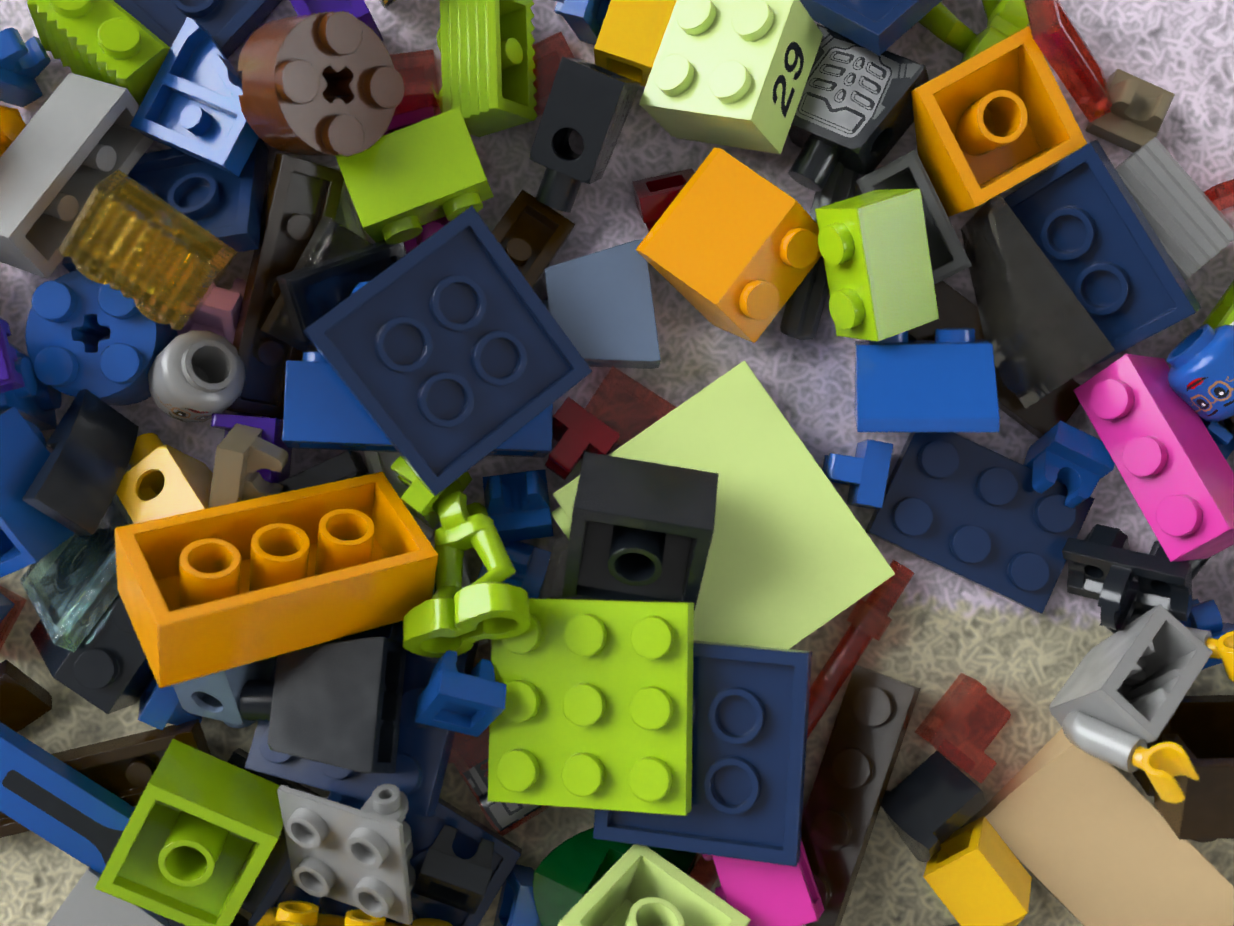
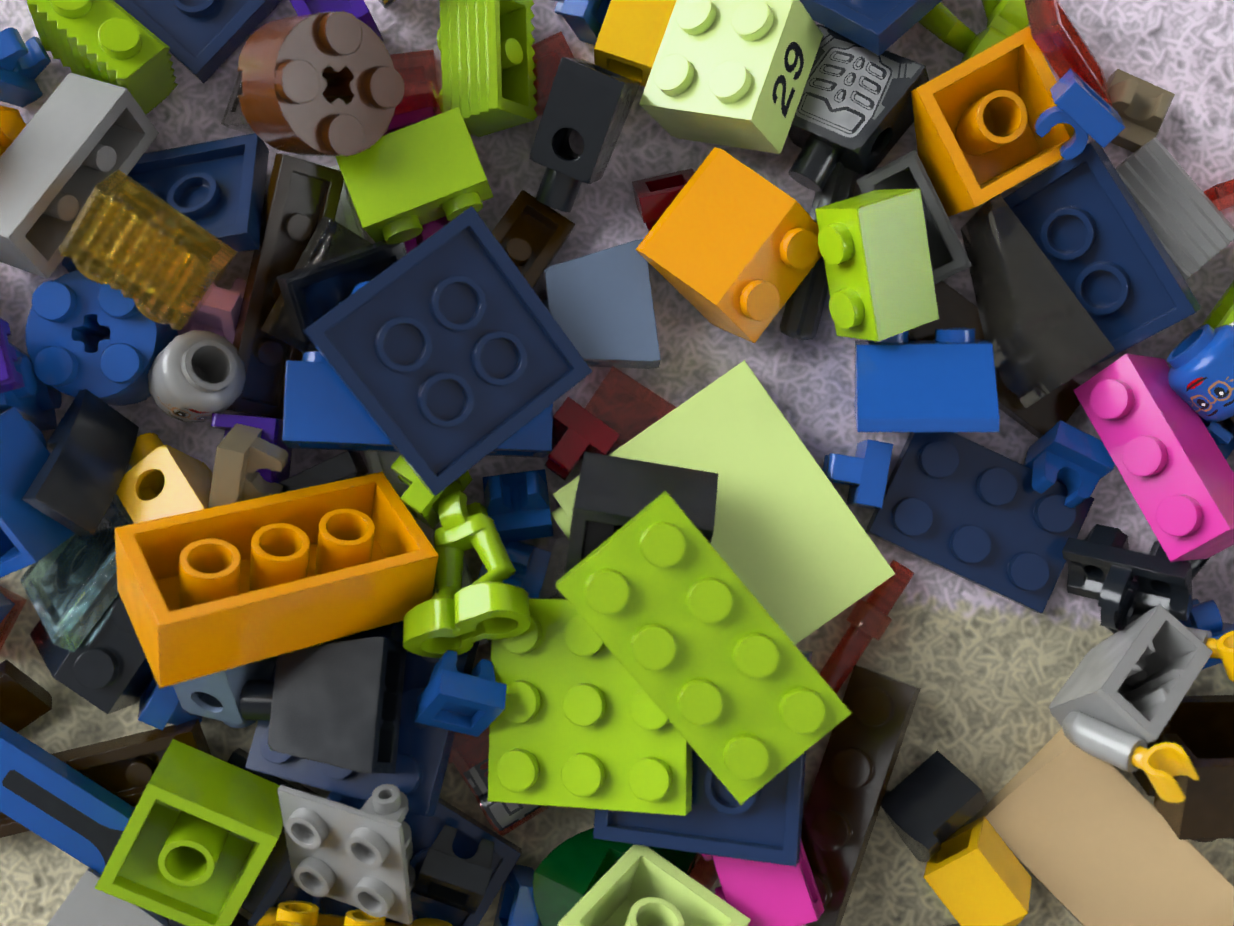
blue wing [130,17,259,177] -> none
clear red panel [915,673,1011,784] -> none
none -> lime plate [556,491,851,805]
none -> blue tile [1035,68,1126,161]

